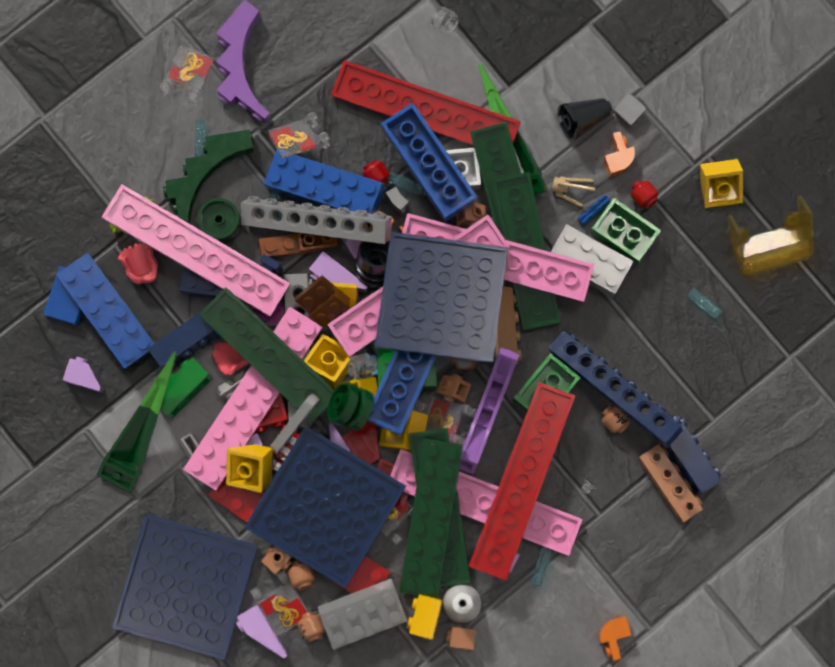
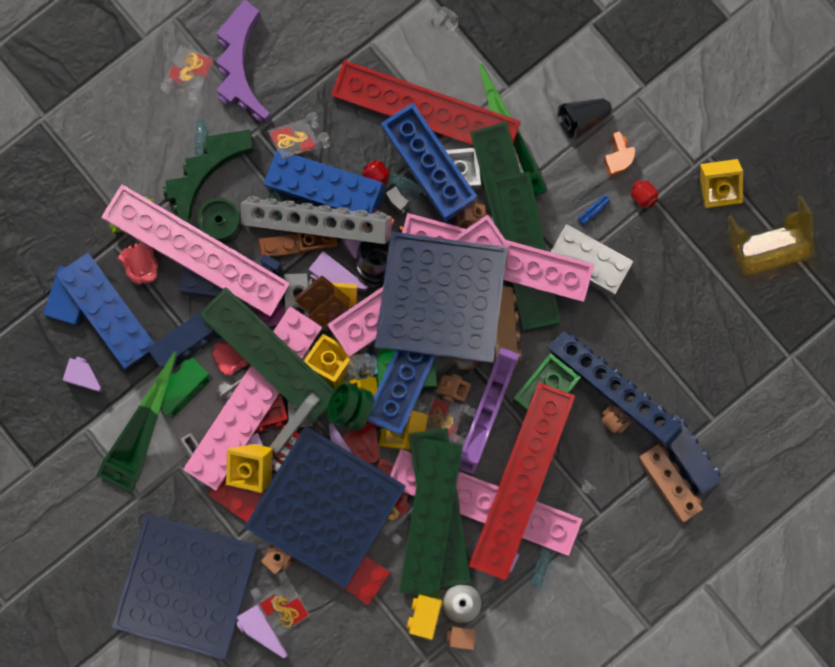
nougat head [287,560,316,591] -> none
nougat head [298,611,326,642] -> none
light grey brick [318,578,407,650] -> none
tan plant [552,176,595,207] -> none
brick [590,198,661,265] -> none
orange brick [598,616,631,661] -> none
light grey piece [614,93,647,127] -> none
clear light blue axle [688,288,722,318] -> none

